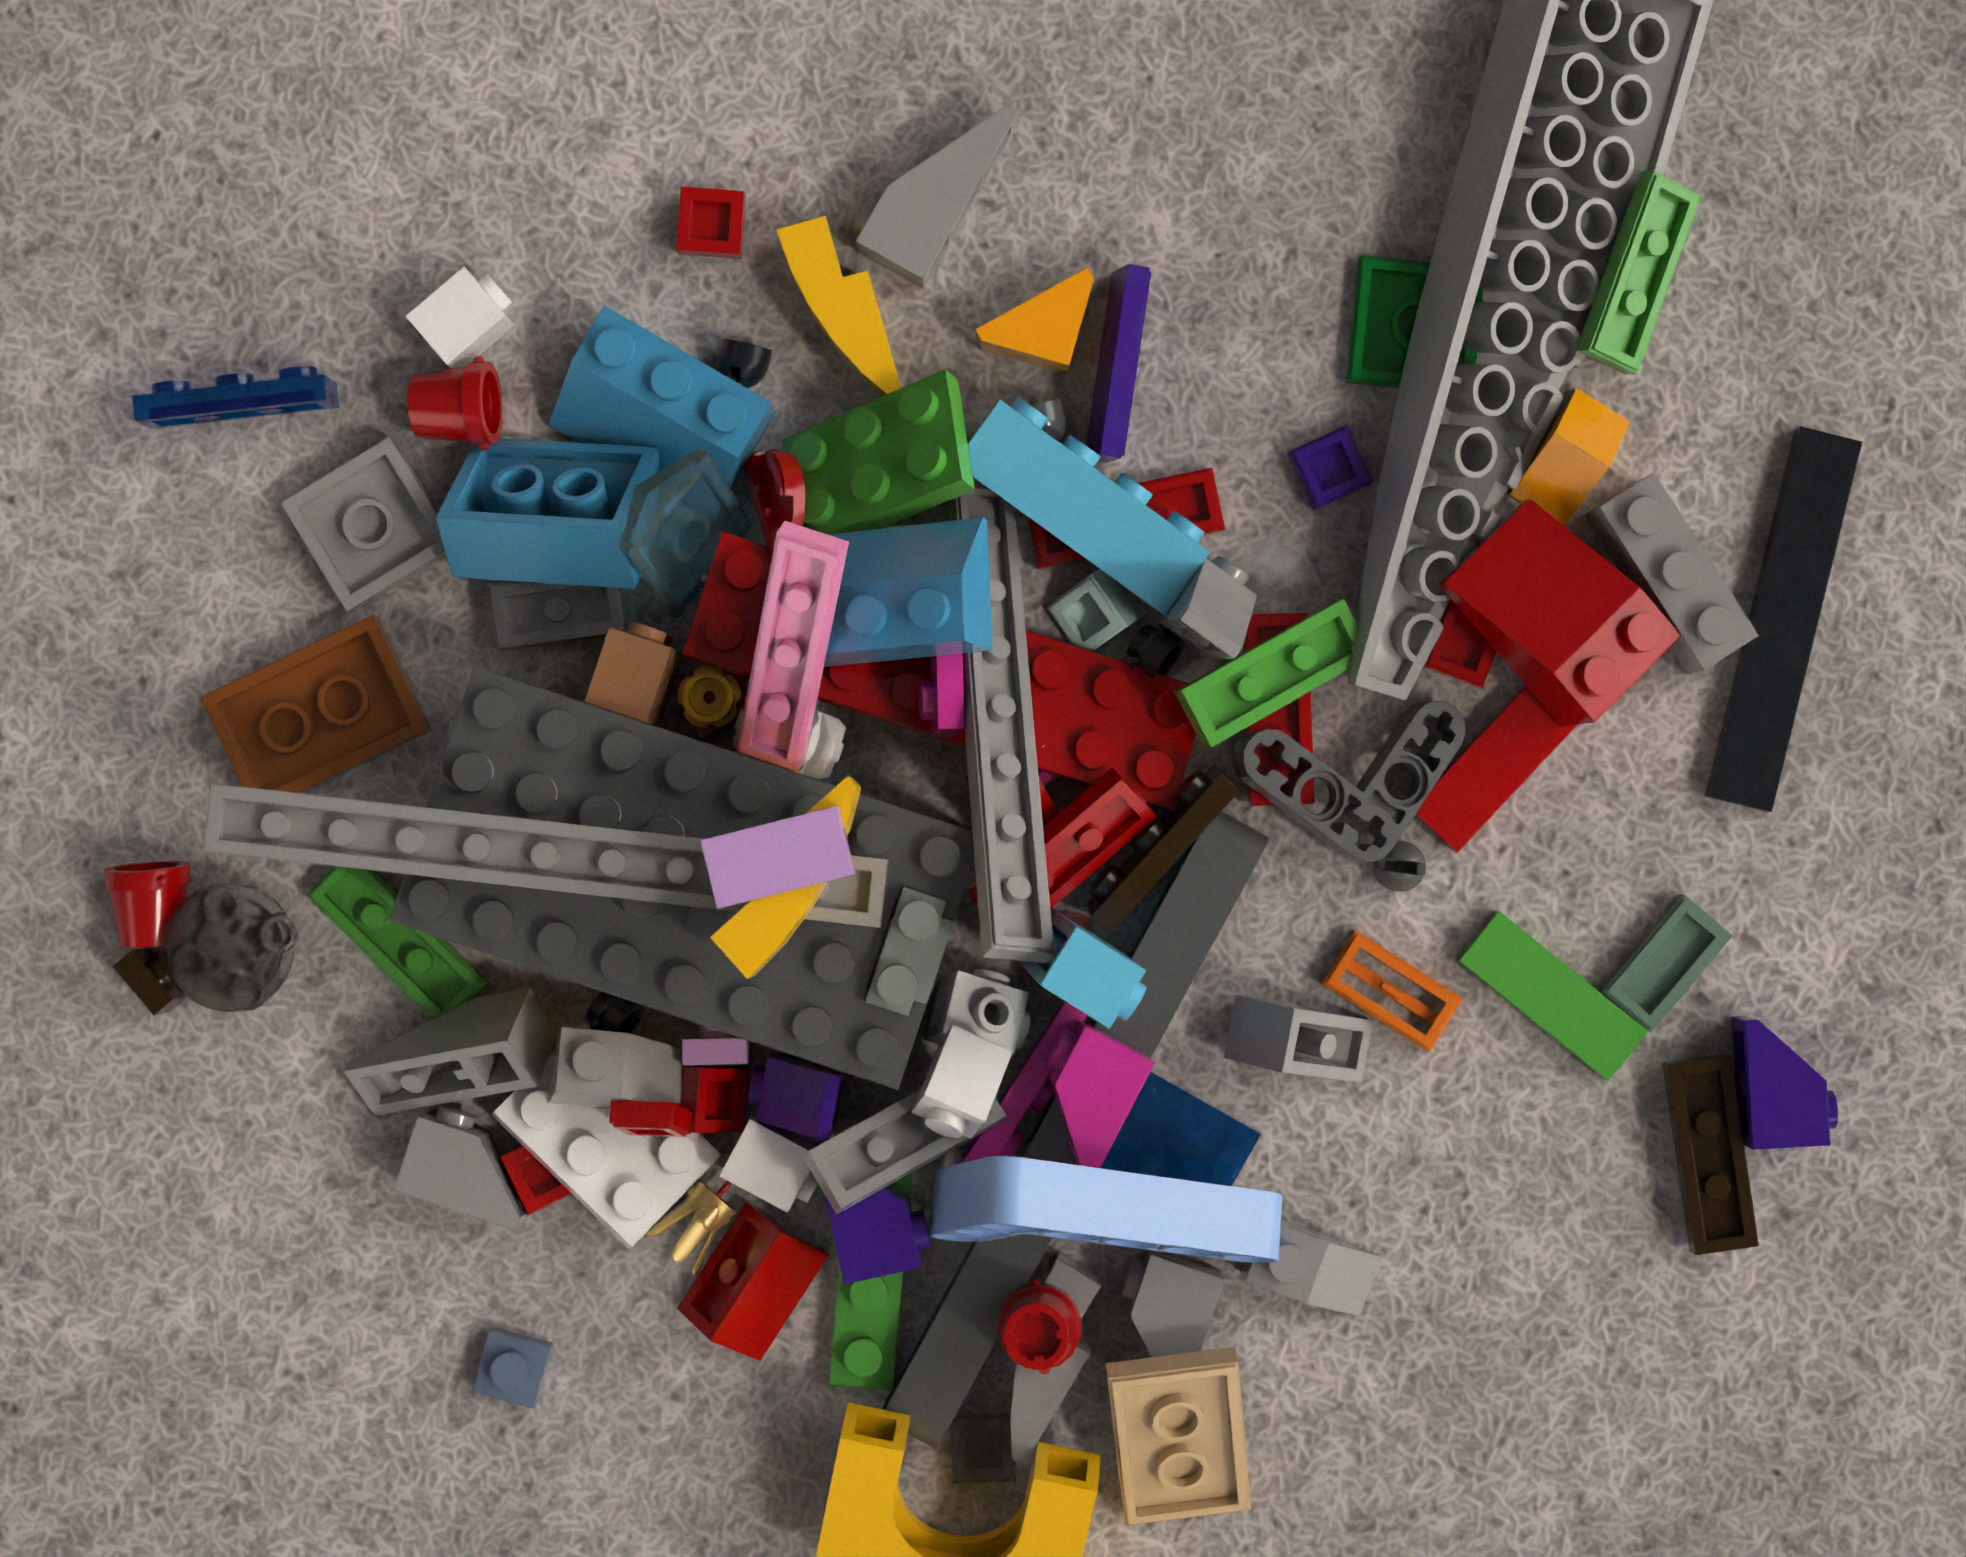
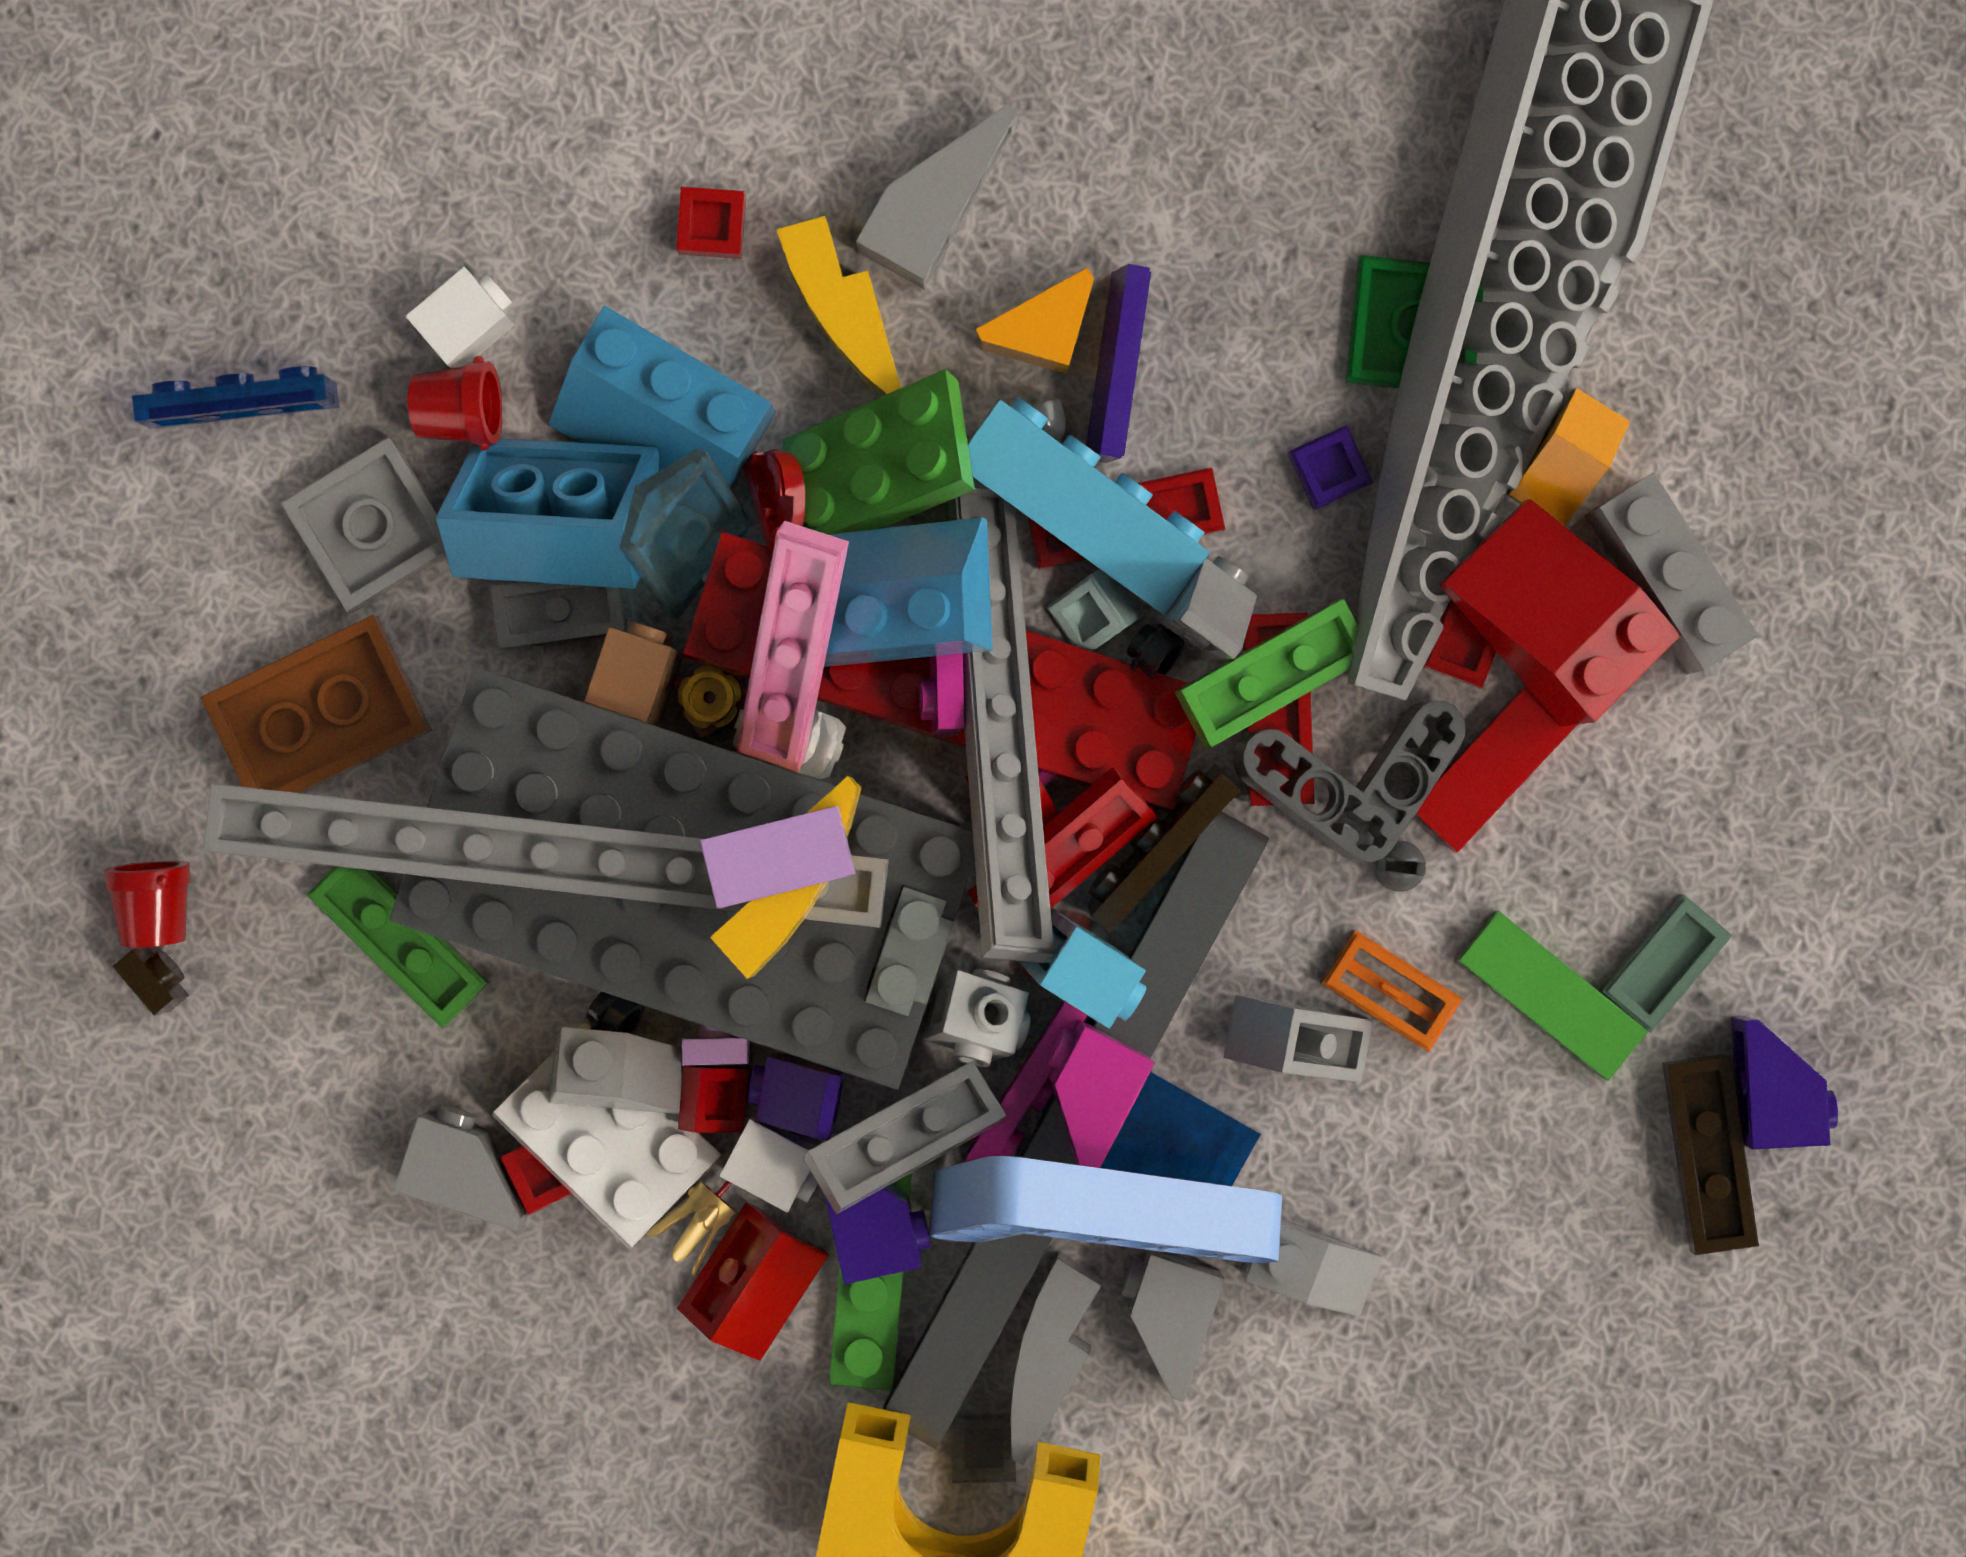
clear smoke tile [162,883,298,1012] -> none
light grey slope [343,987,559,1116] -> none
sand blue plate [472,1327,554,1409] -> none
red tile [609,1100,693,1137] -> none
black hinge [719,339,772,389] -> none
white brick [911,1025,1013,1139] -> none
red piece [997,1279,1082,1375] -> none
tan tile [1105,1347,1251,1526] -> none
bright green tile [1576,171,1702,374] -> none
black tile [1705,426,1862,812] -> none

